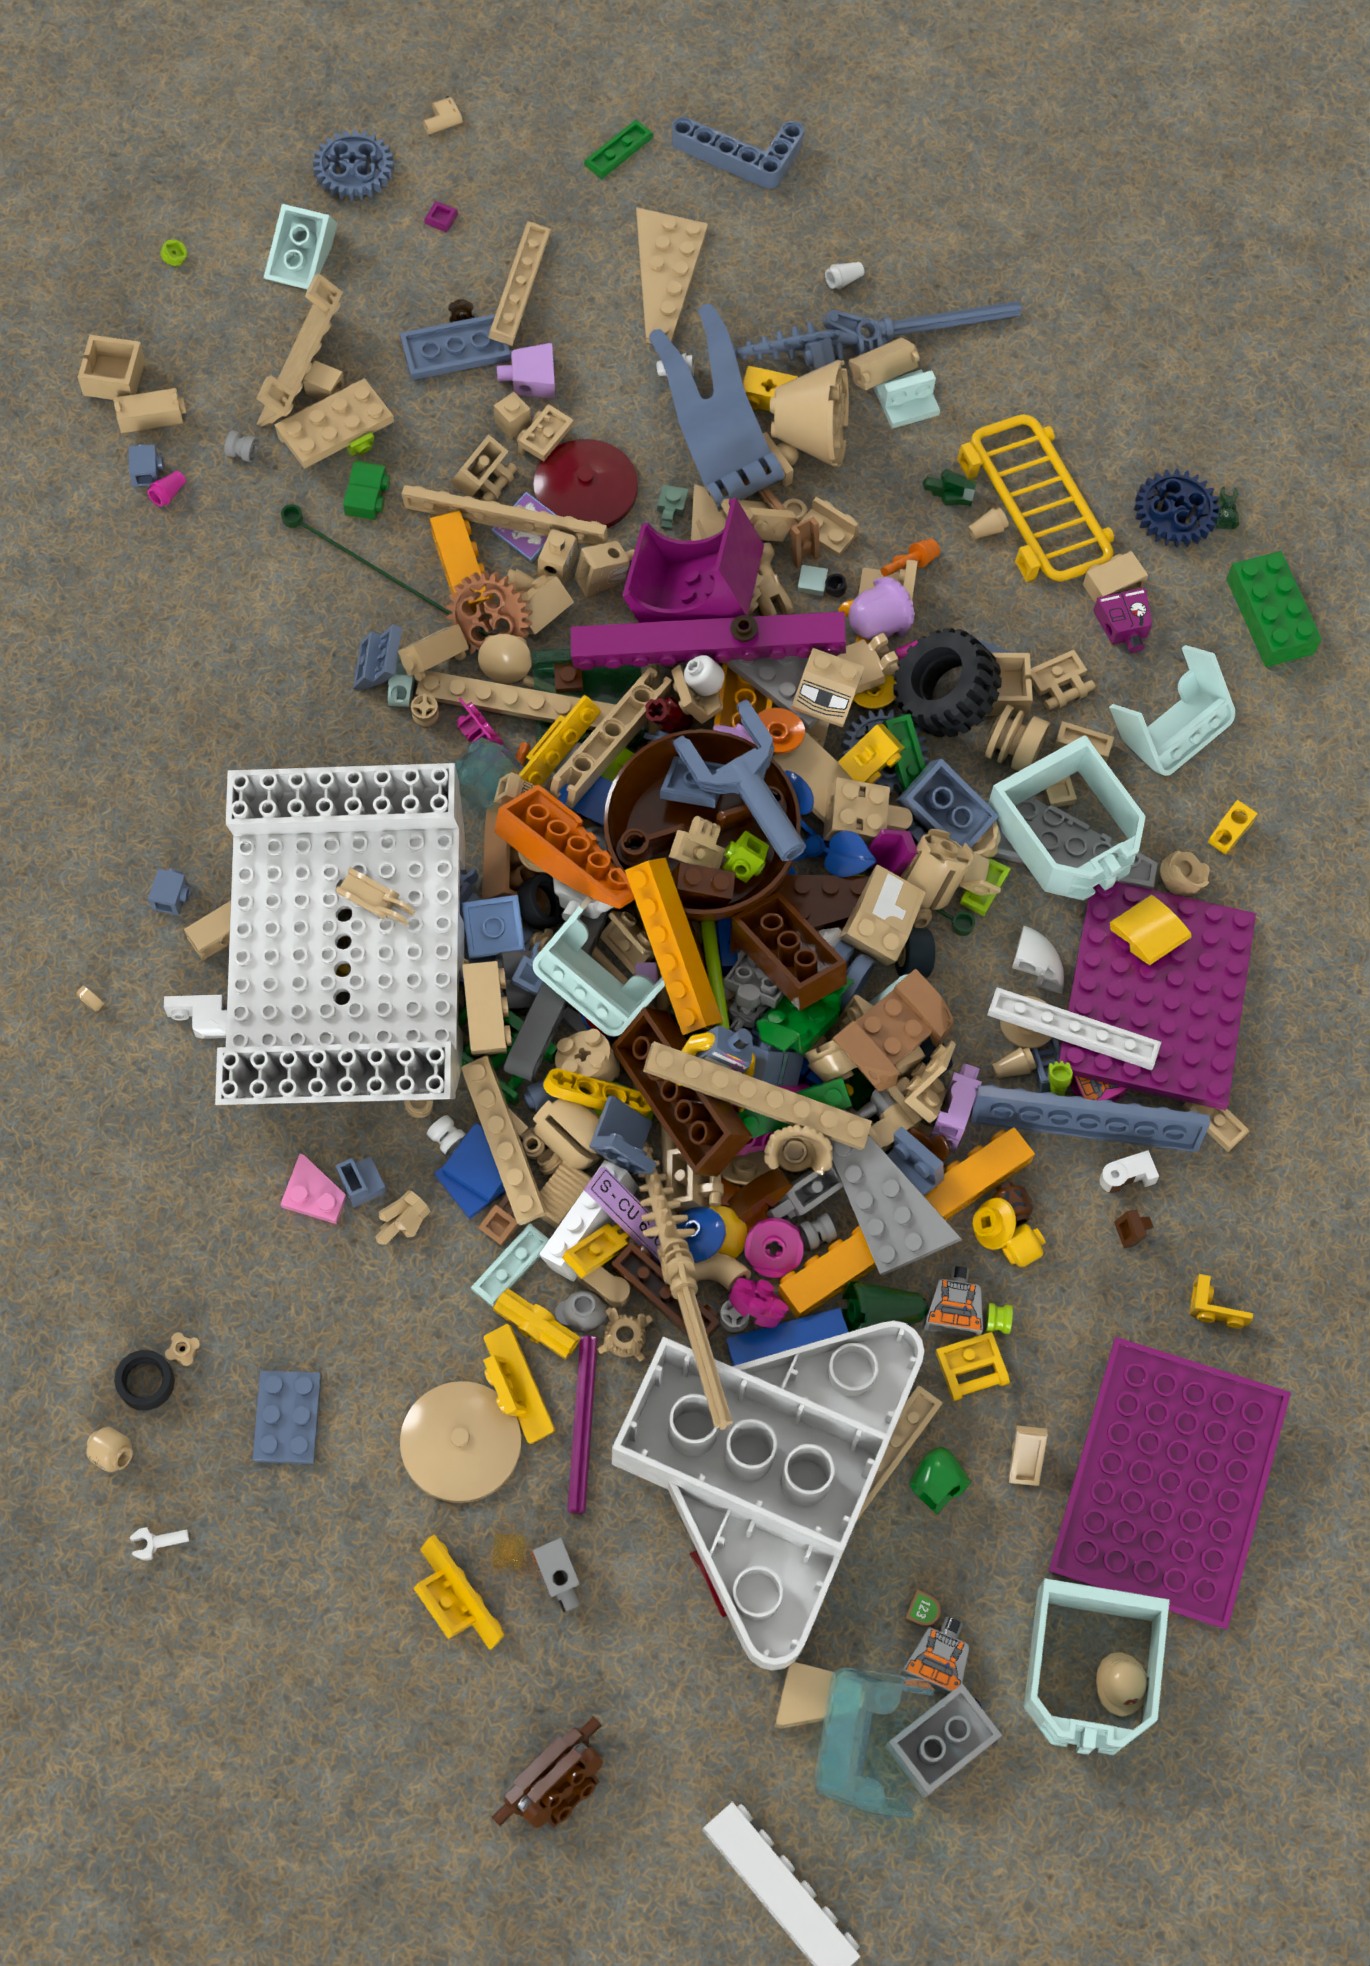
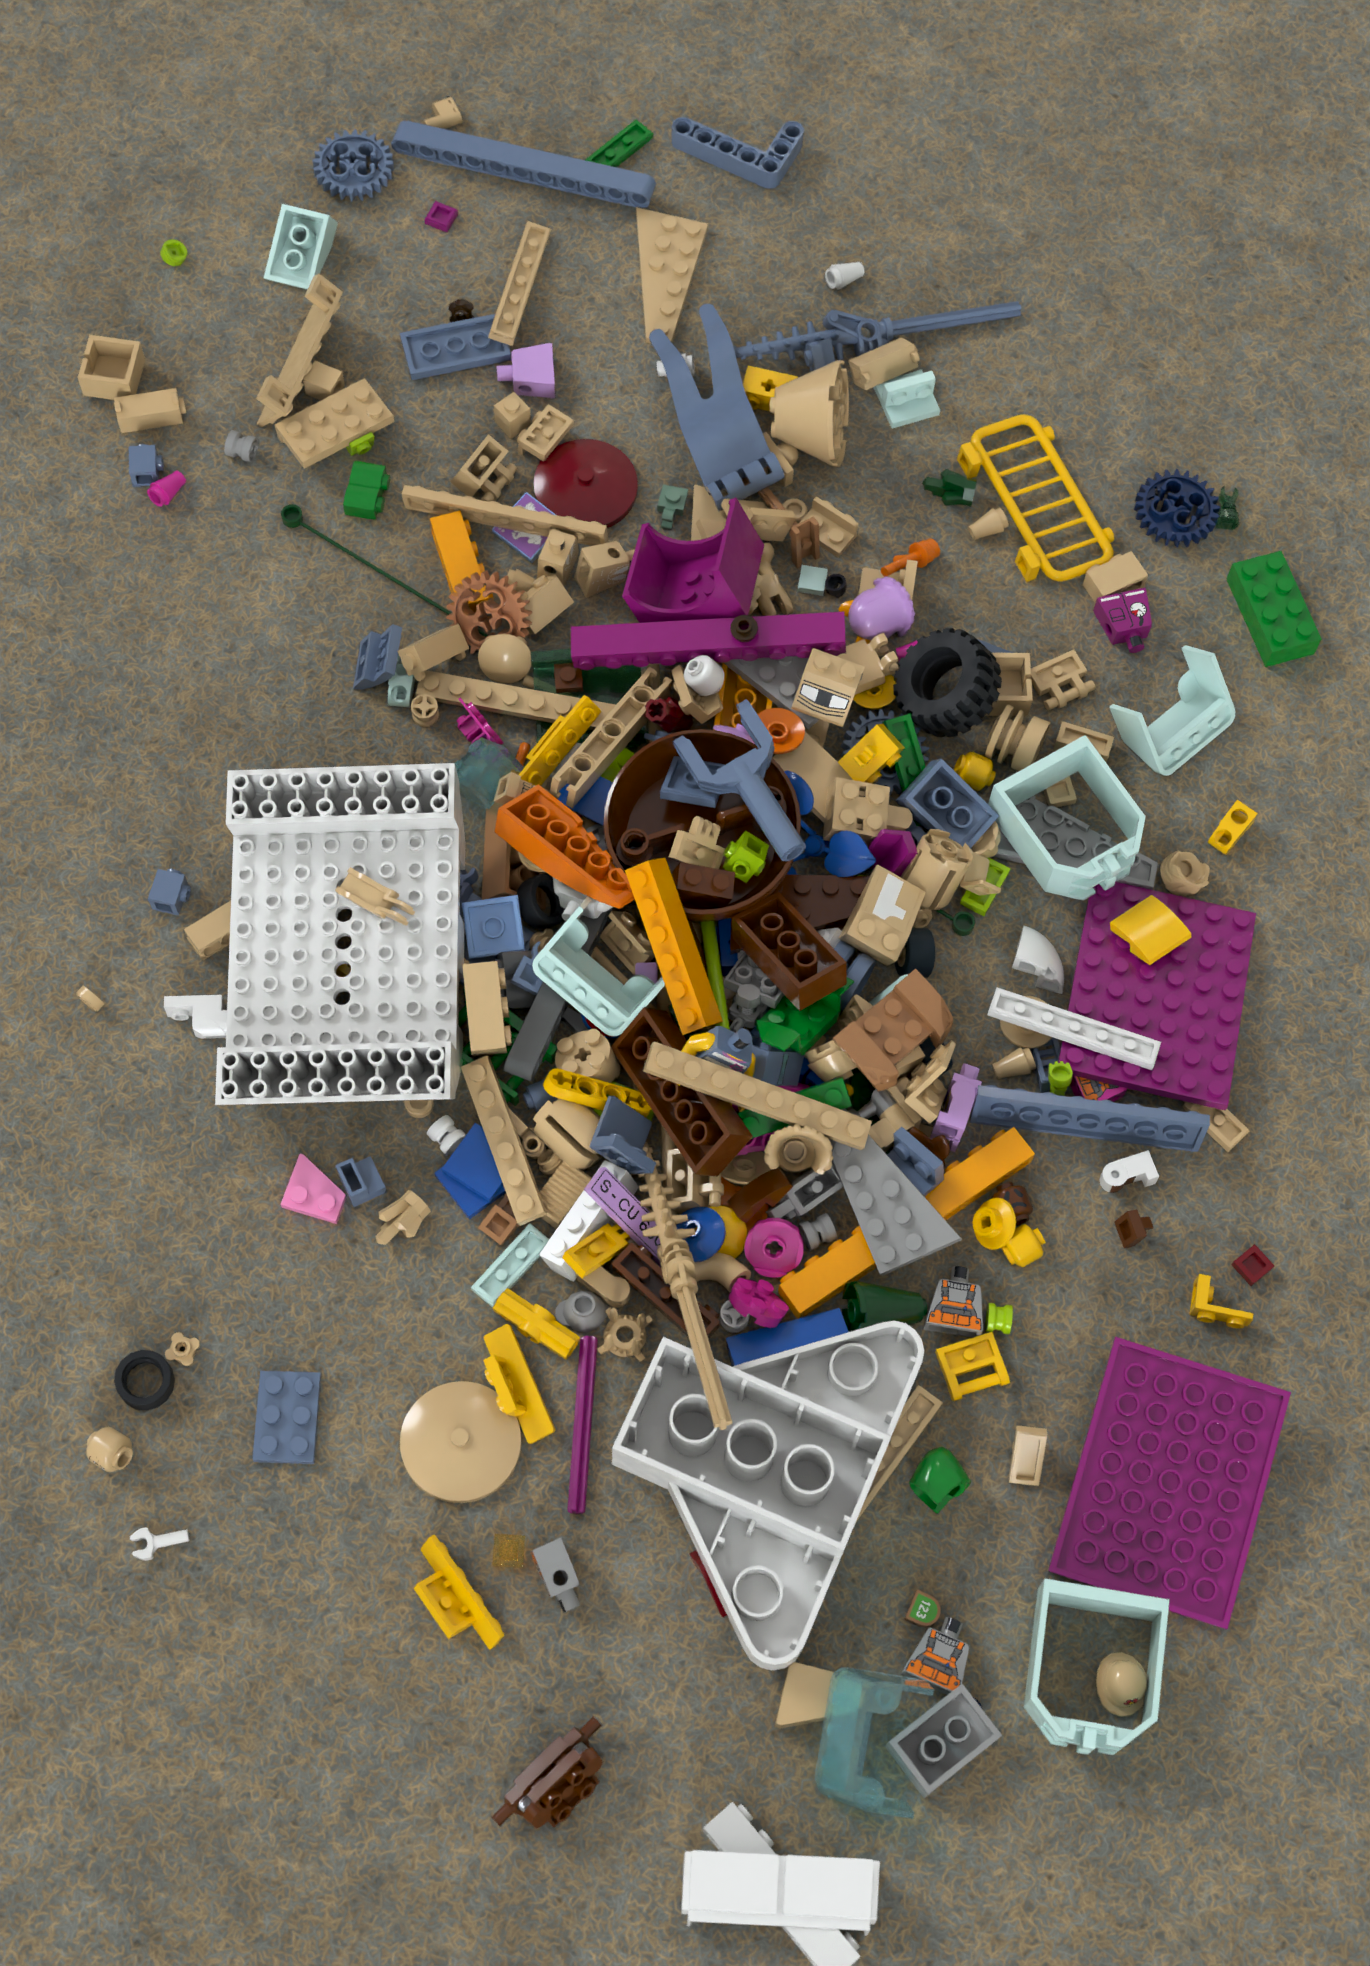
none -> sand blue beam [391,121,656,208]
none -> white piece [681,1850,880,1935]
none -> yellow head [954,751,996,791]
none -> dark red plate [1231,1244,1274,1287]

